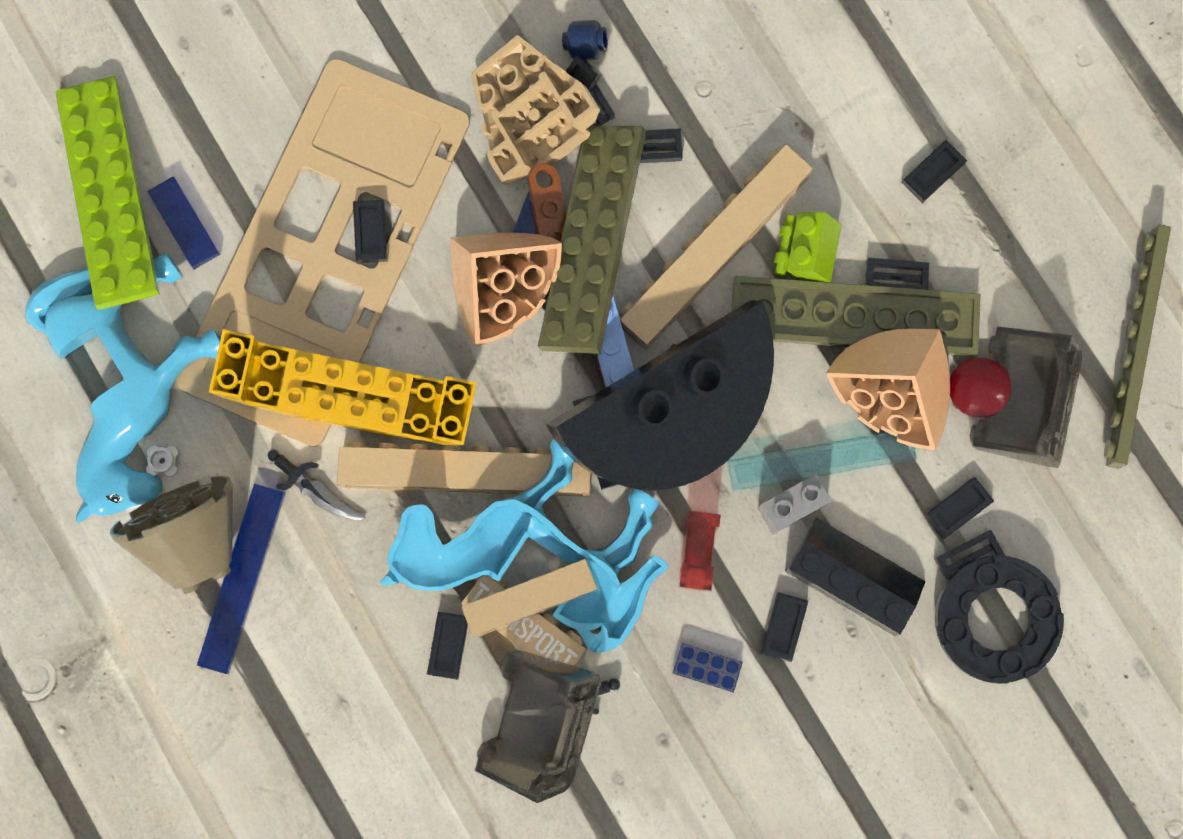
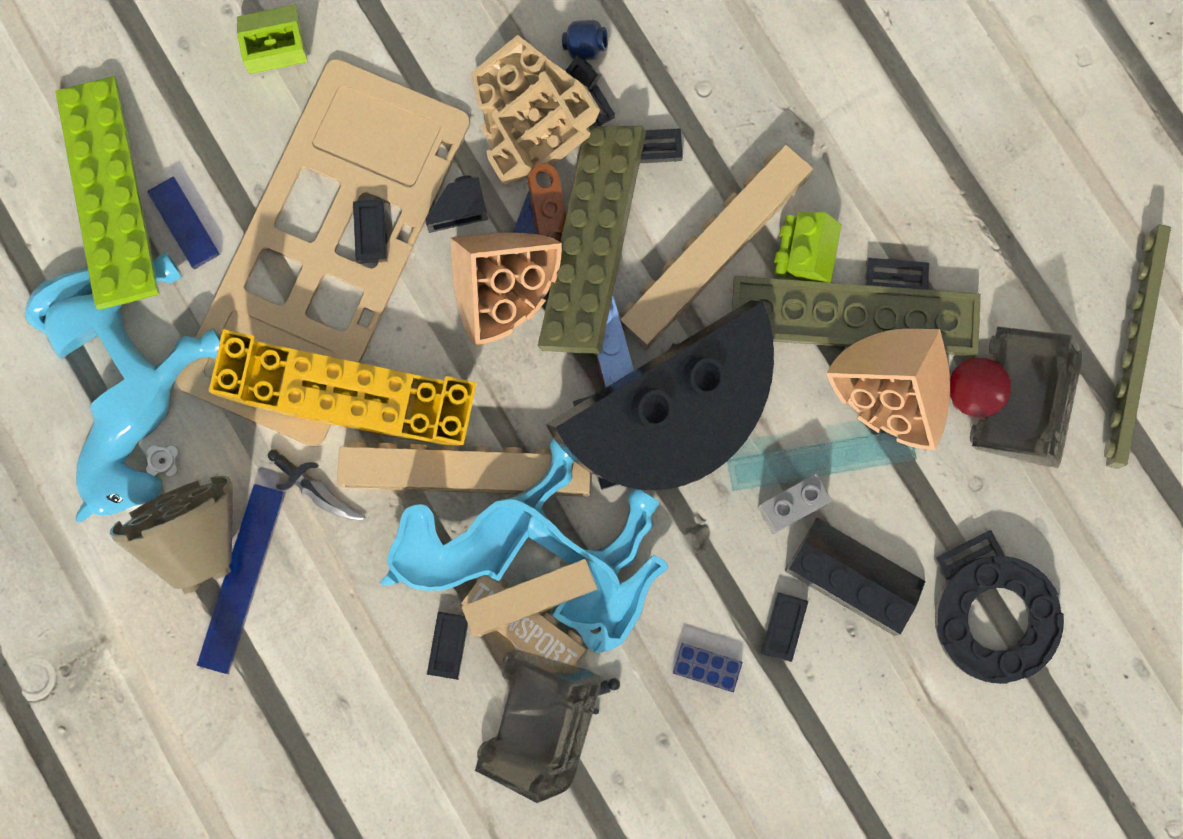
clear red piece [678,511,721,592] -> none
black tile [901,140,967,204] -> none
black tile [924,477,994,539] -> none
none -> lime slope [237,4,308,74]
none -> black slope [425,175,488,233]

